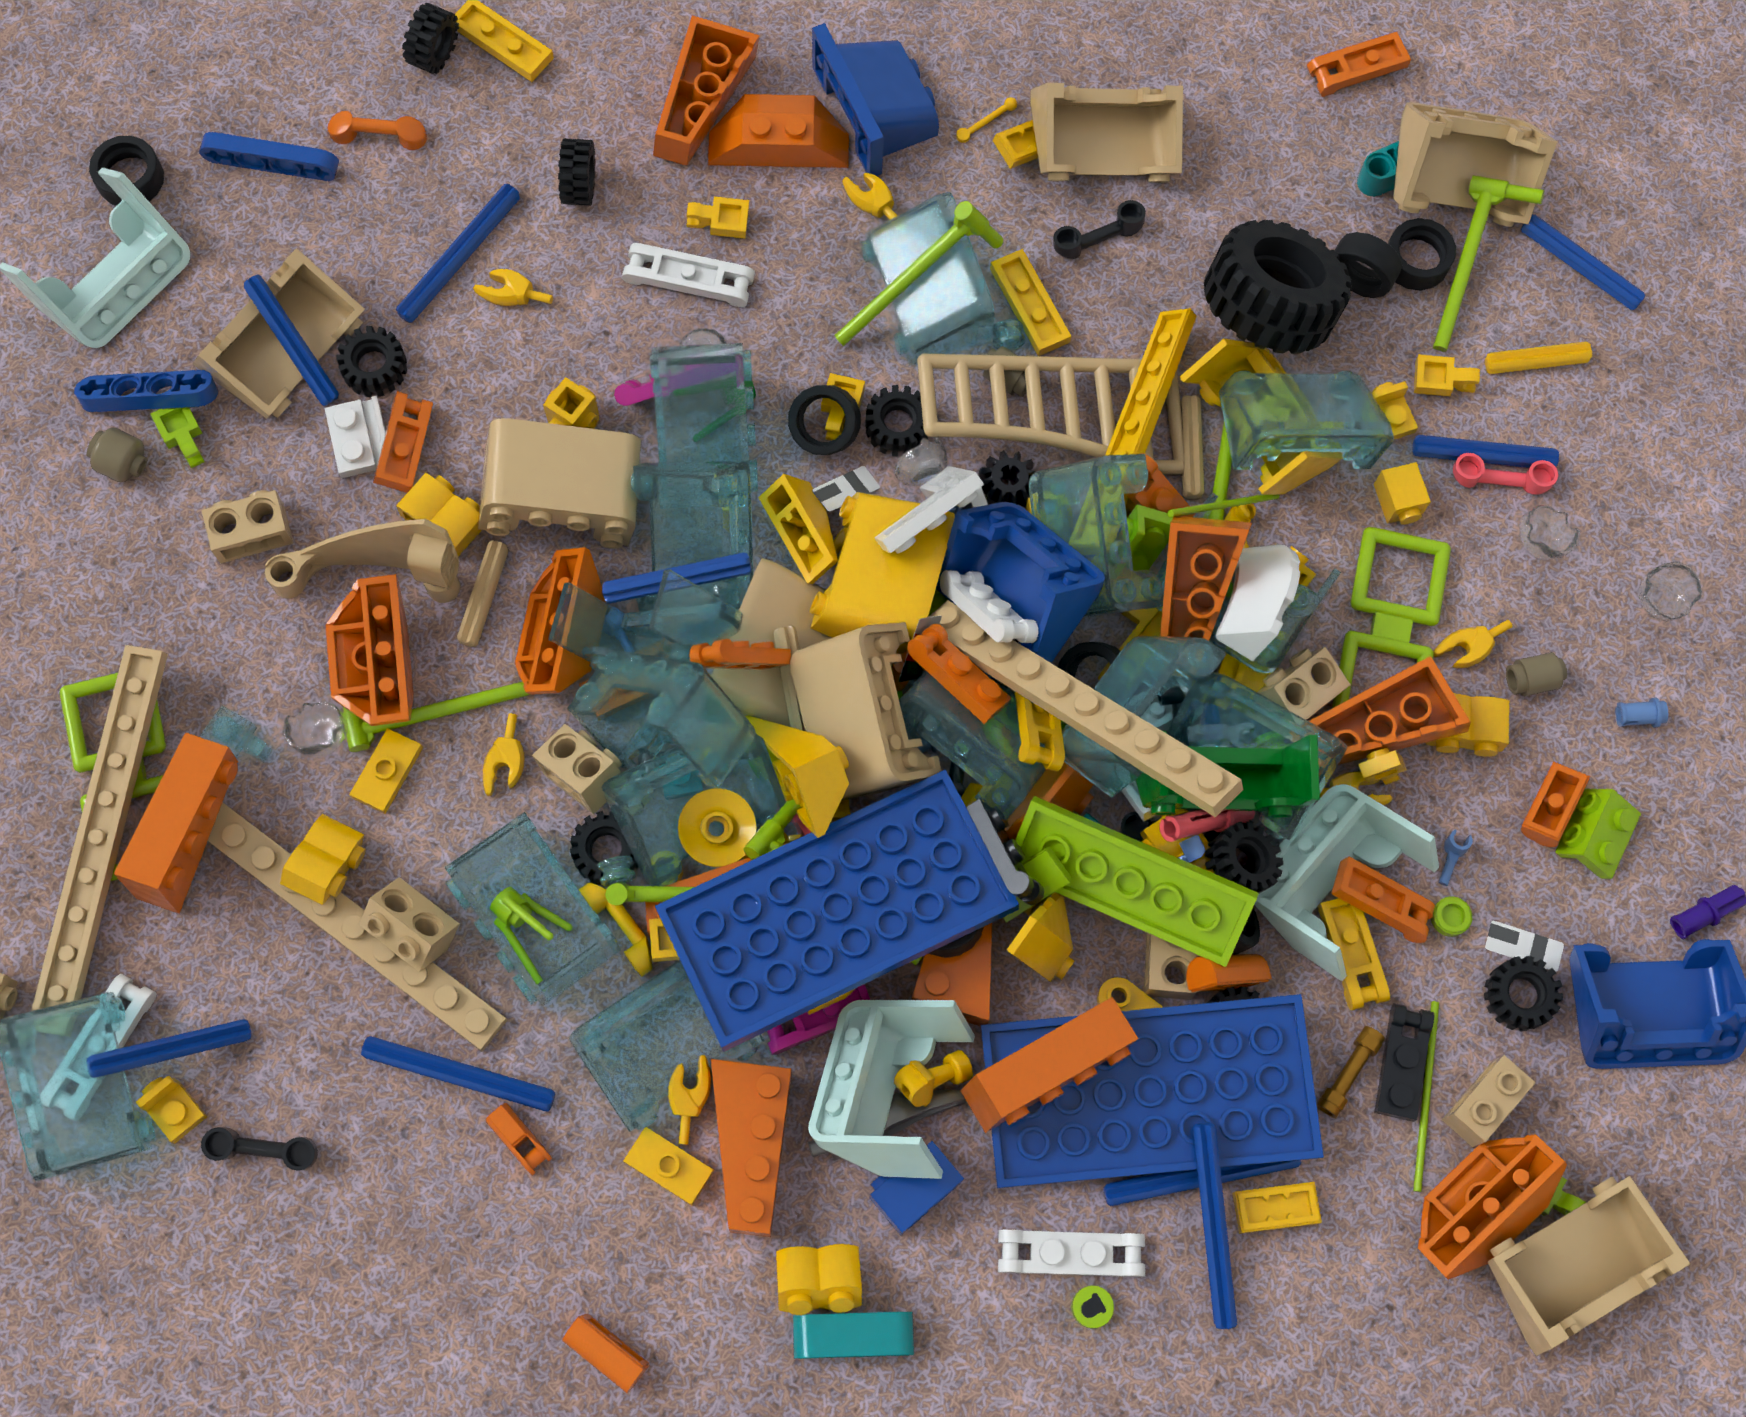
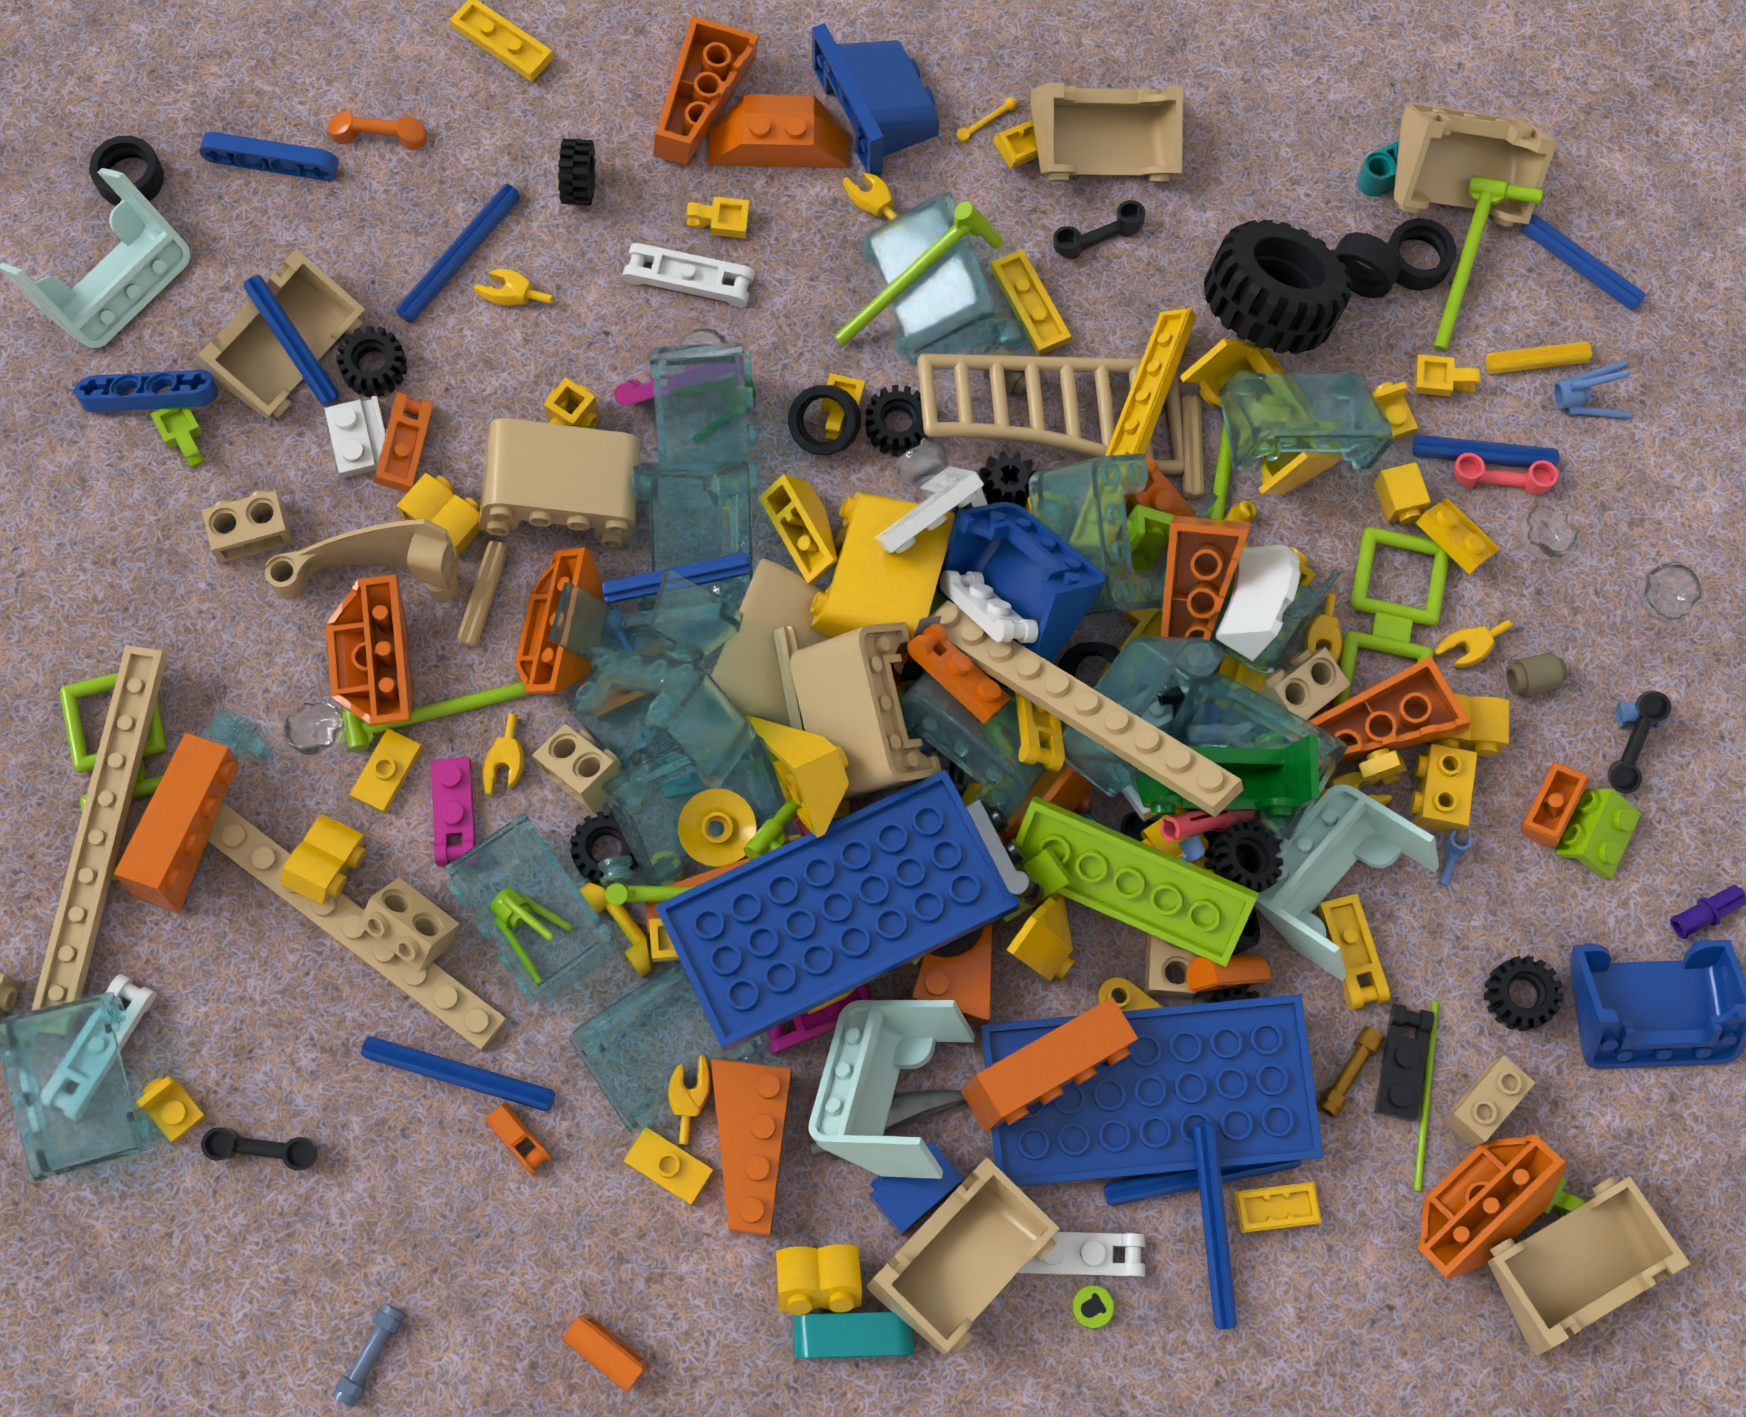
dark tan head [86,428,148,483] -> none
blue axle [87,1019,251,1078] -> none
black tyre [402,3,459,74] -> none
orange plate [689,638,791,670] -> none
white sticker [812,466,880,512] -> none
yellow leg [894,1050,973,1107] -> none
lime piece [1167,494,1280,518] -> none
orange plate [1307,32,1411,97] -> none
orange plate [1331,856,1435,943] -> none
lime tile [1431,896,1472,937] -> none
white sticker [1485,921,1564,972] -> none
none -> sand blue bar [332,1303,406,1407]
none -> dark pink plate [430,757,477,866]
none -> tan windscreen [865,1157,1060,1355]
none -> yellow hand [1303,594,1343,663]
none -> yellow brick [1409,744,1477,835]
none -> yellow plate [1415,497,1500,575]
none -> medium blue plant [1554,361,1633,419]
none -> black bar [1608,690,1671,794]

